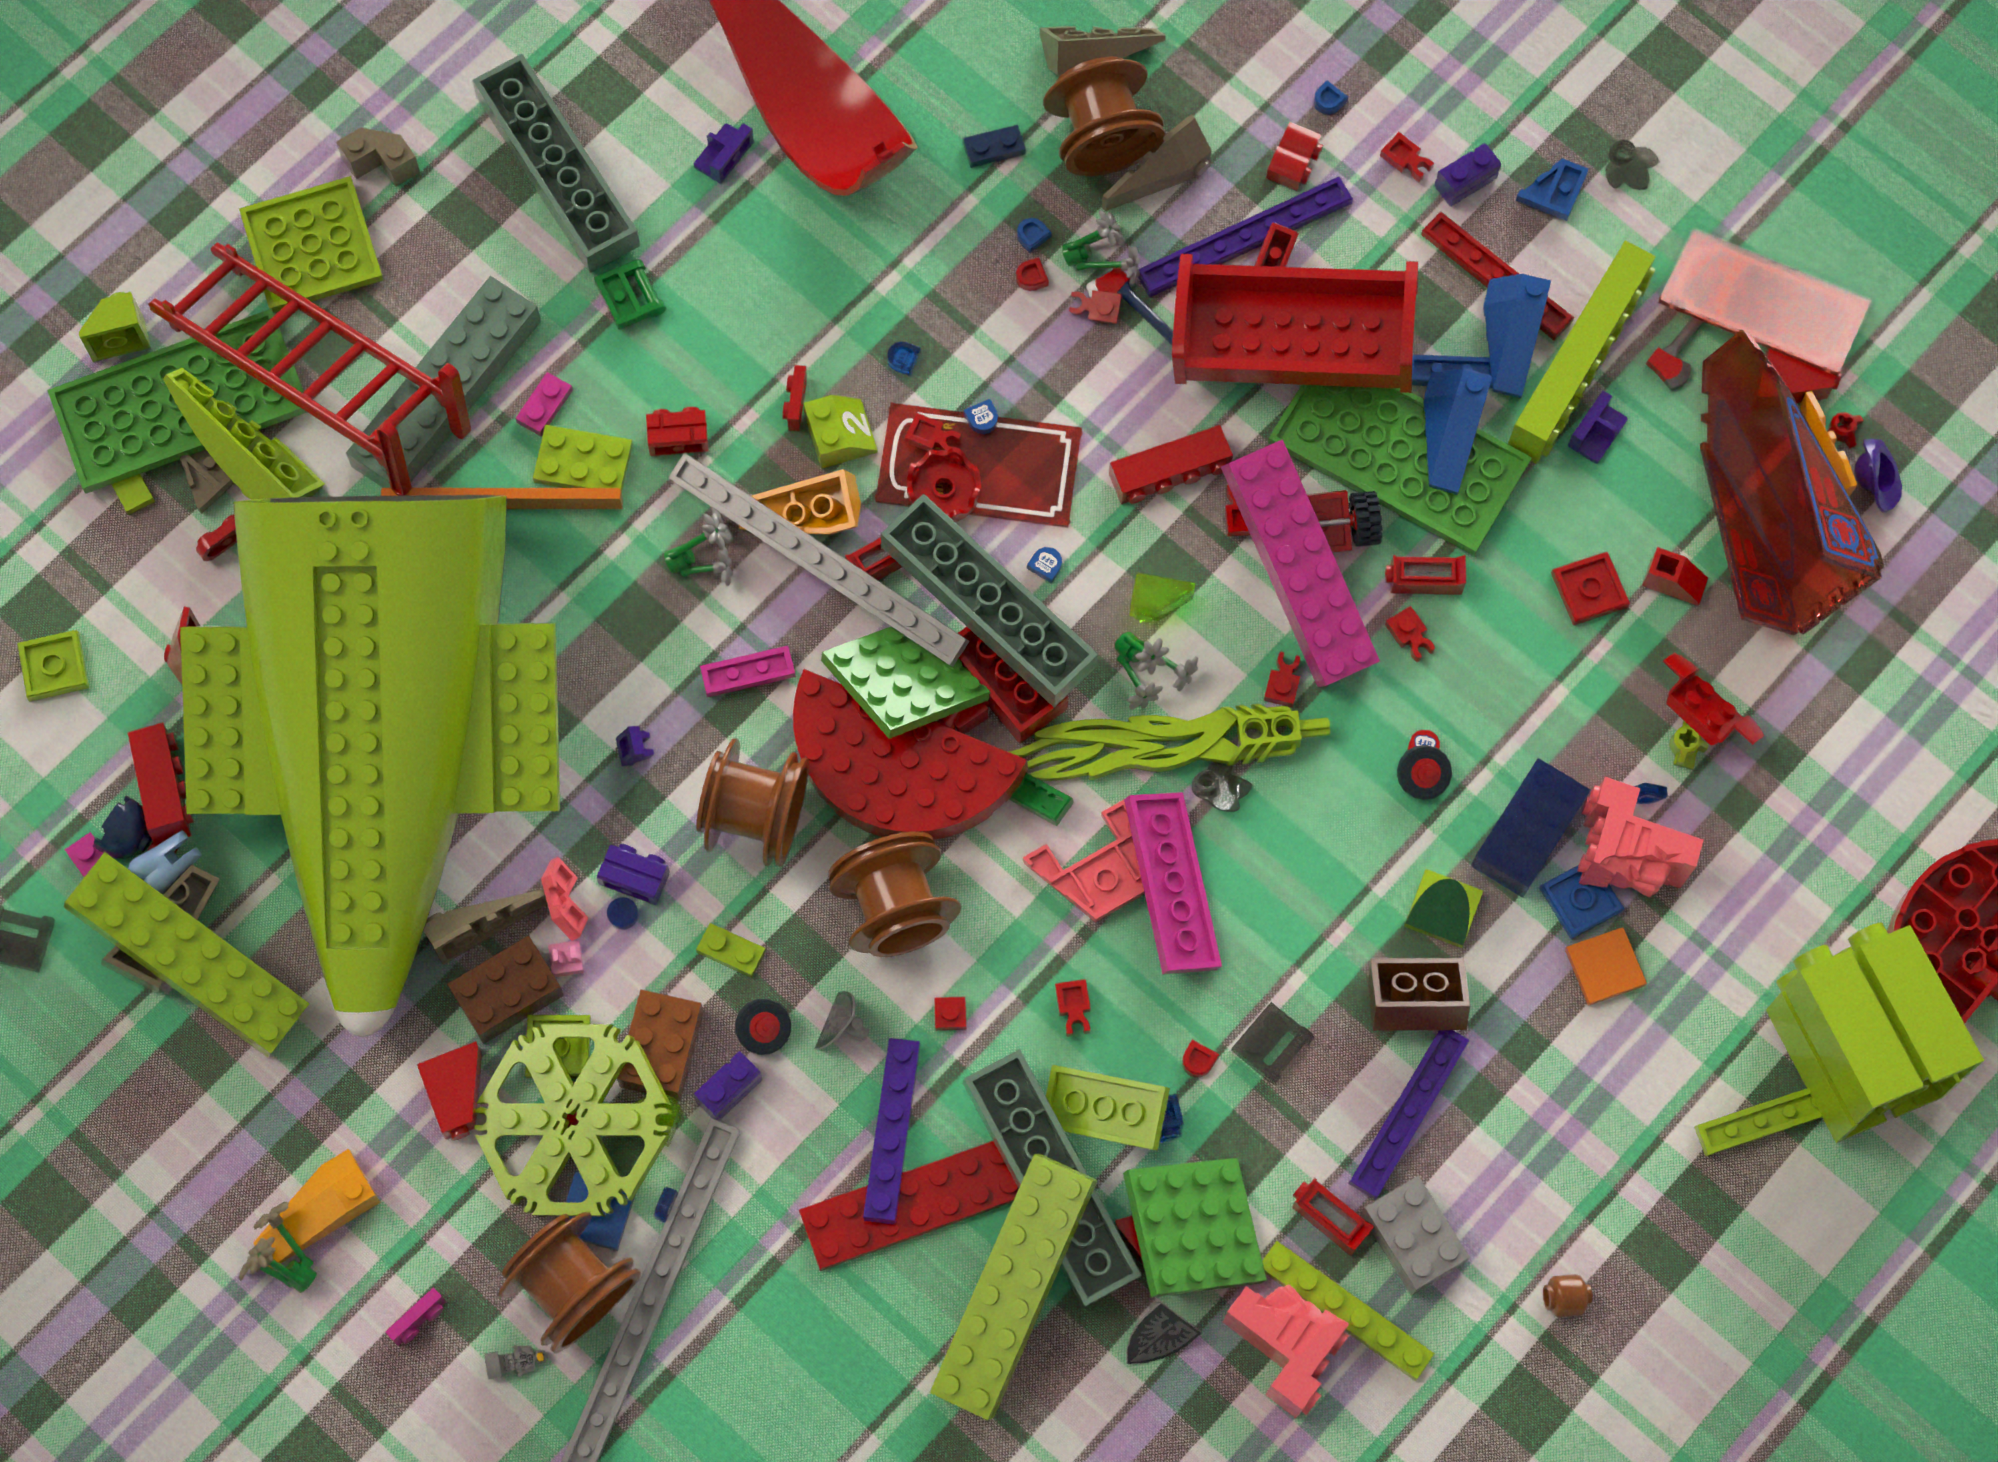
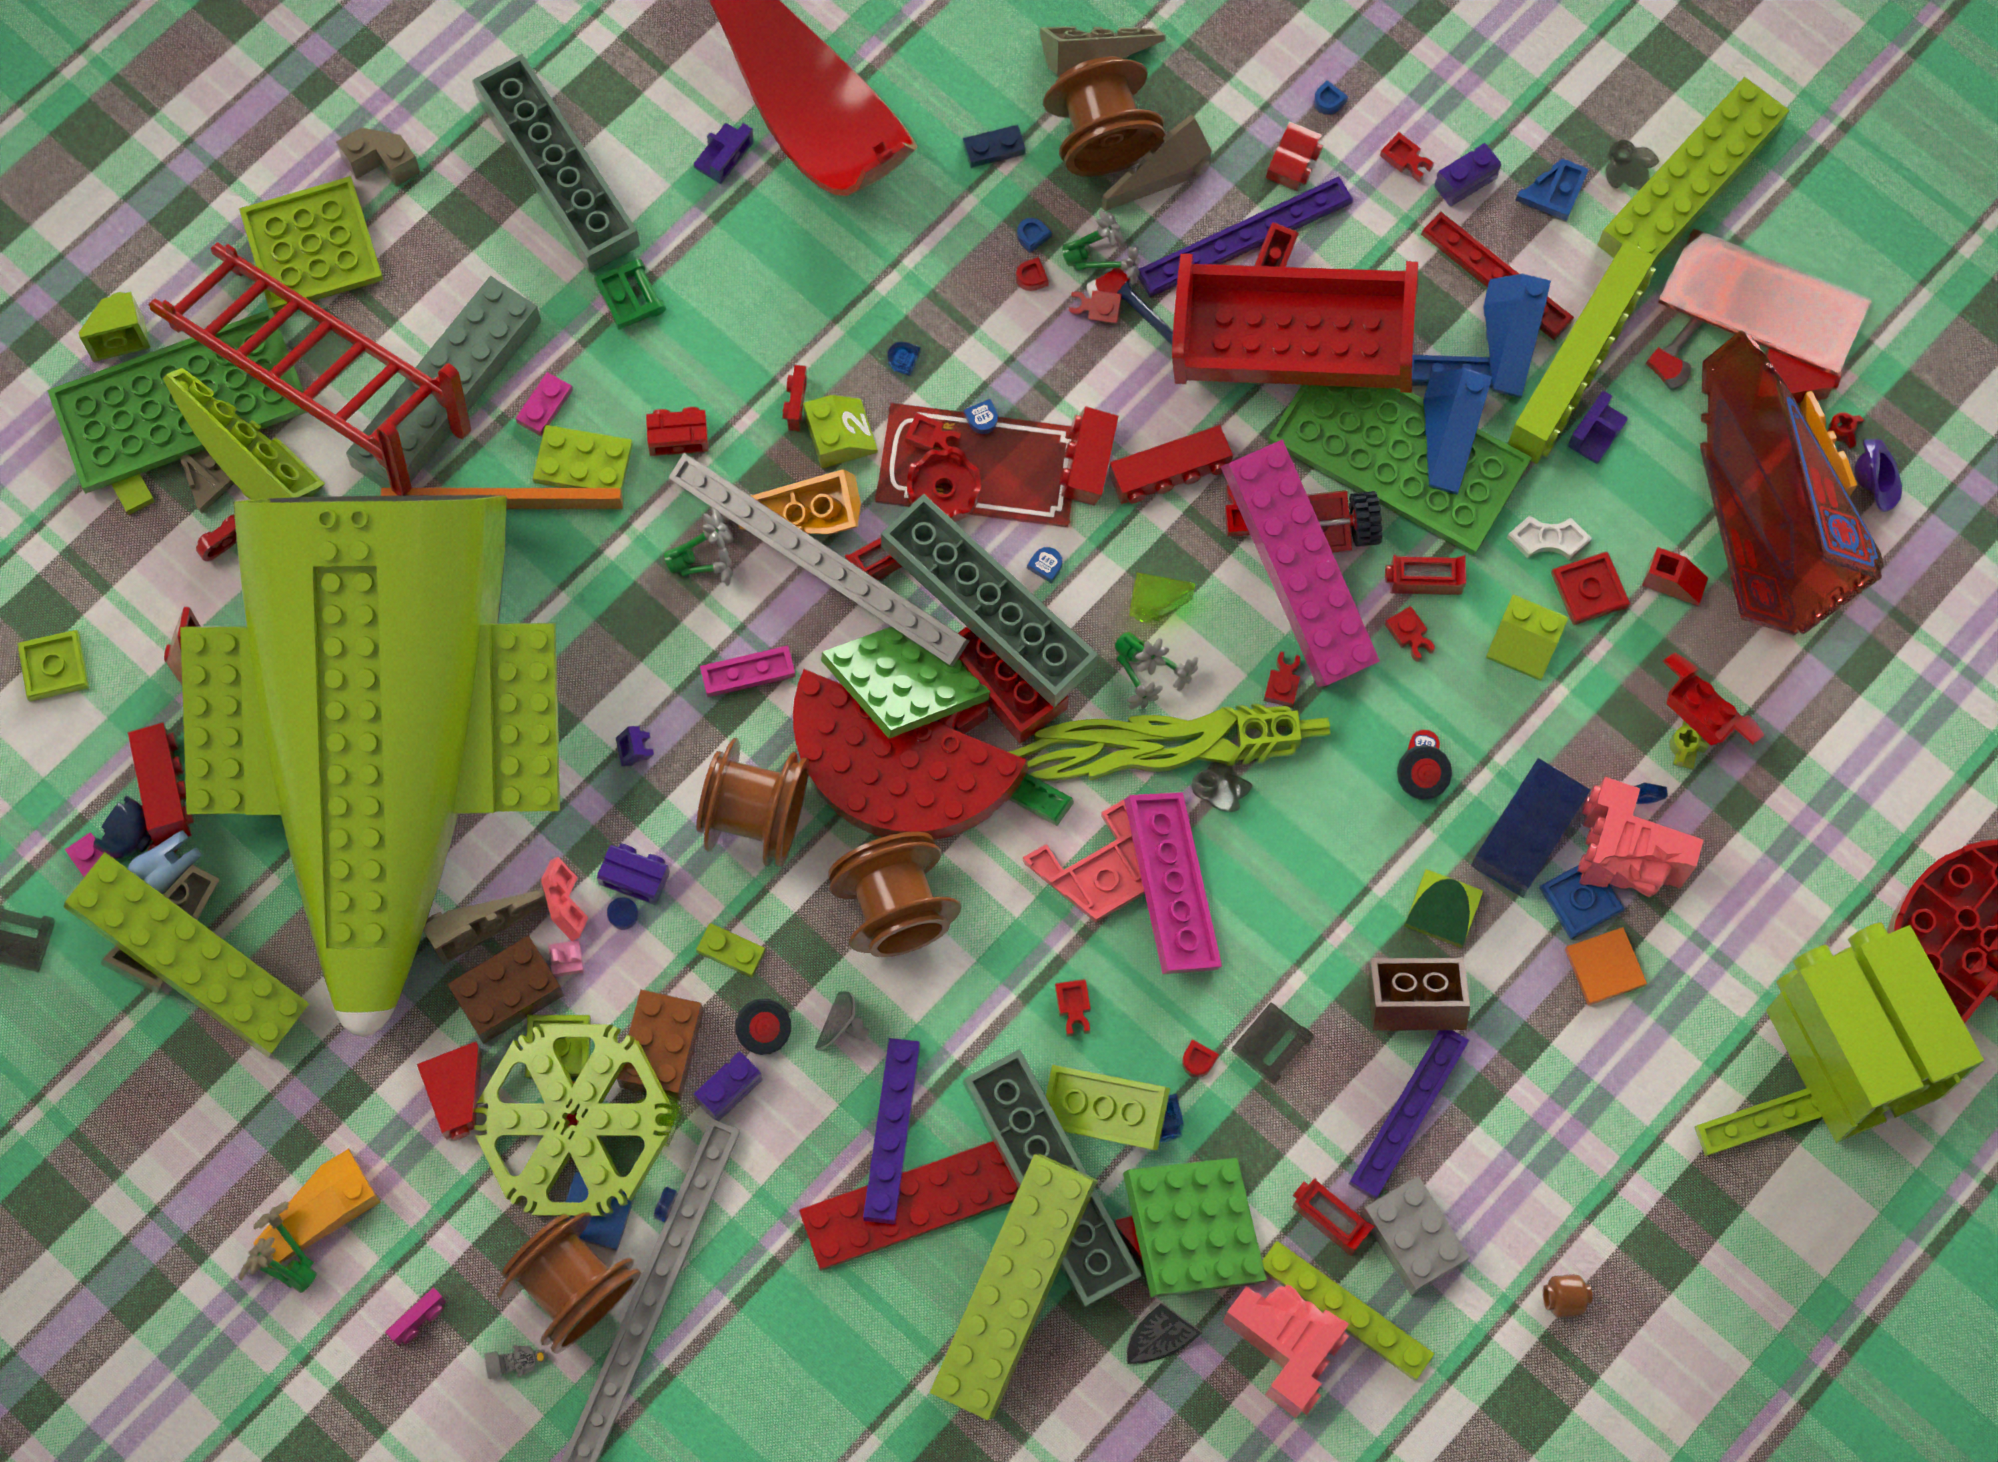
red plate [934,996,966,1031] -> none
none -> red brick [1059,406,1119,506]
none -> lime slope [1485,594,1569,681]
none -> white tile [1507,516,1592,561]
none -> lime brick [1597,76,1790,268]

